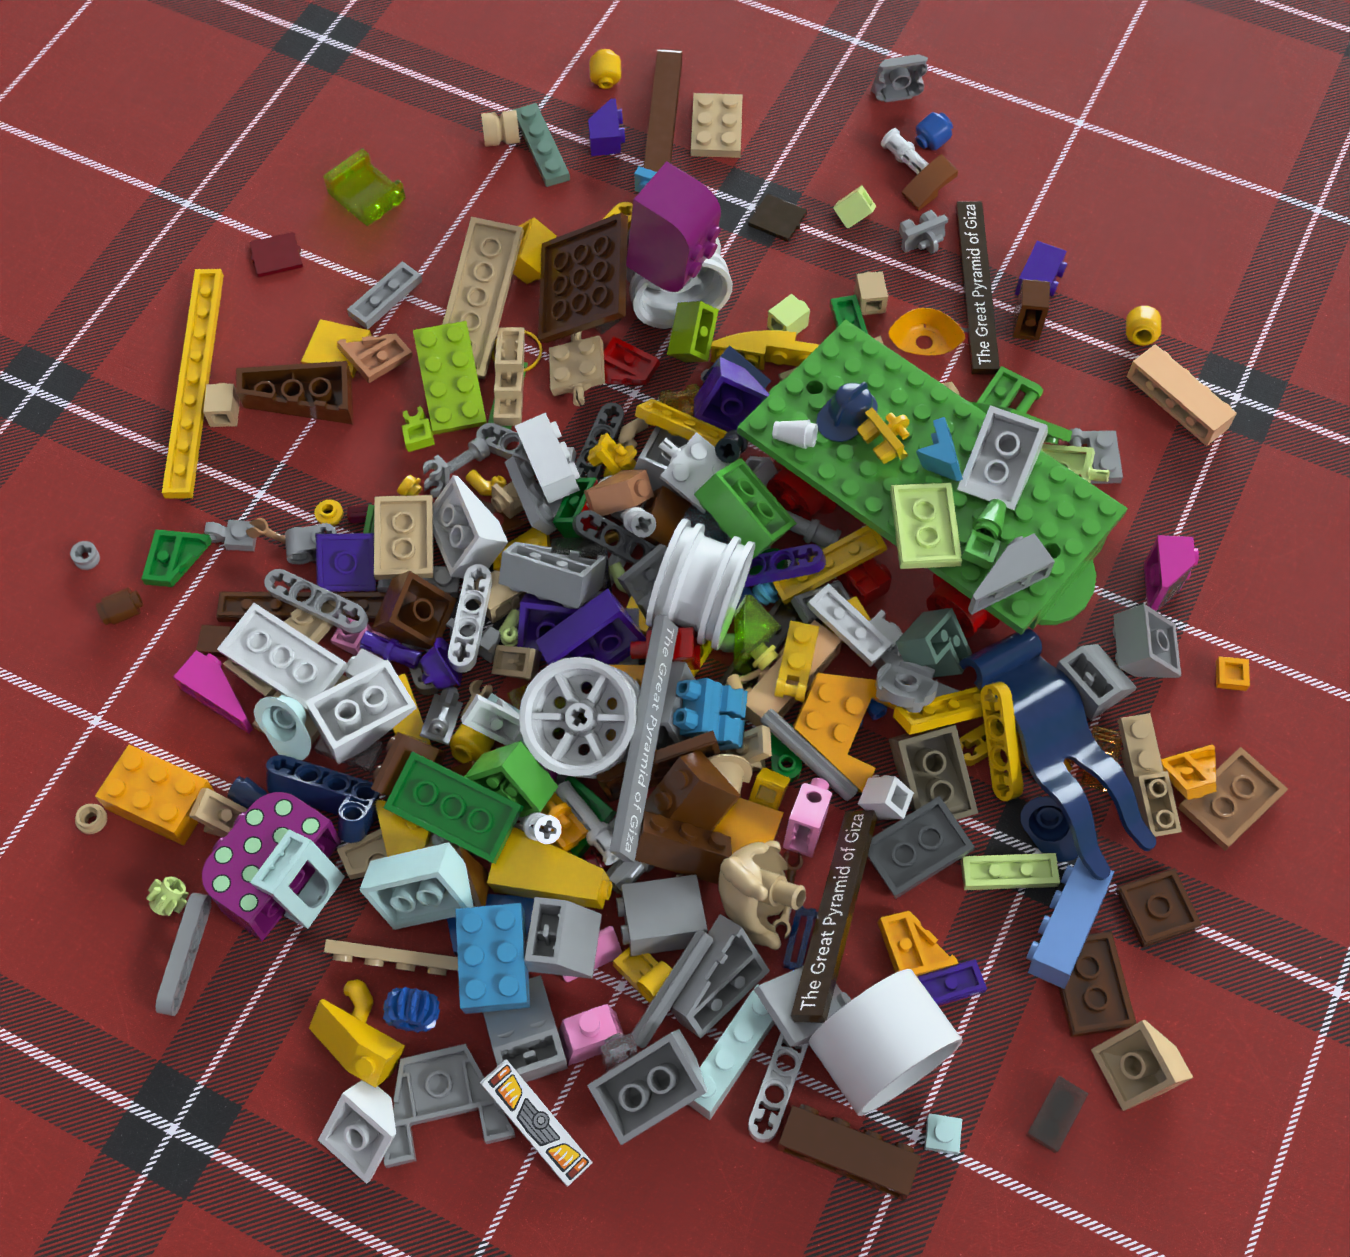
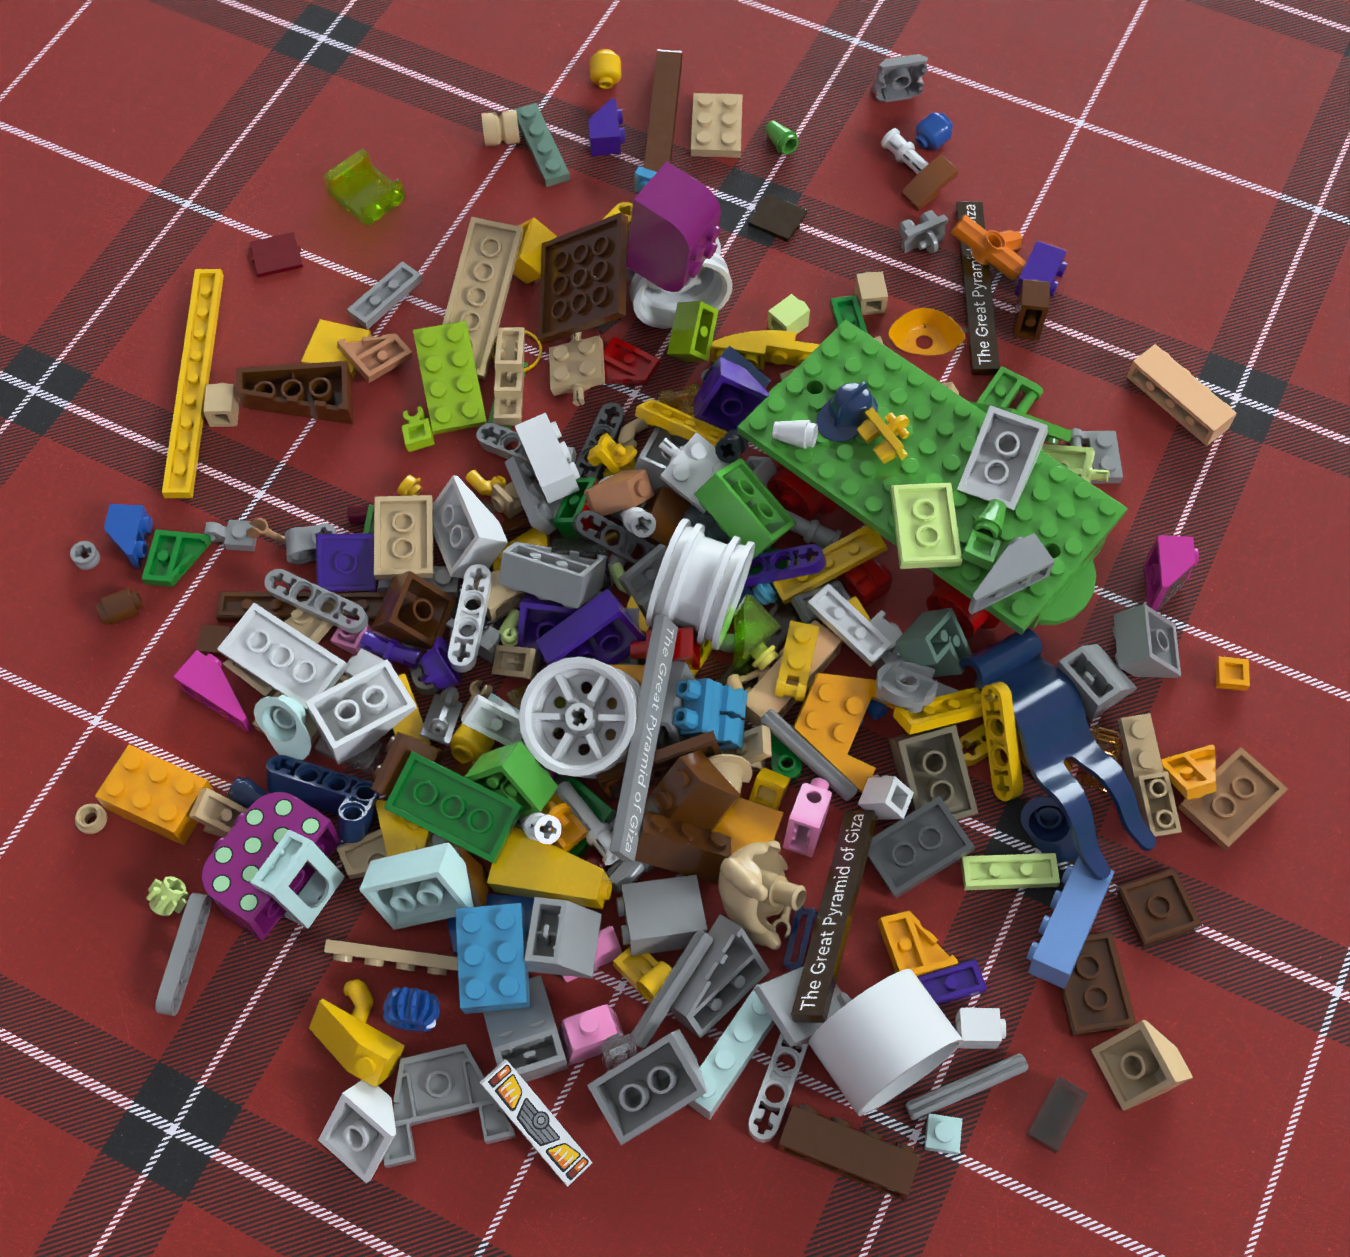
yellow plate [314,500,343,526] -> none
light grey bar [423,437,490,498] -> none
reddish brown hand [783,851,803,884] -> none
yellowish green panel [833,185,876,228] -> none
dark azure slope [916,417,963,481] -> none
yellow head [1126,306,1161,346] -> none
none -> blue slope [104,504,153,569]
none -> bright green cone [765,120,799,154]
none -> light grey axle [906,1053,1028,1120]
none -> orange piece [951,214,1027,281]
none -> white brick [955,1008,1006,1049]

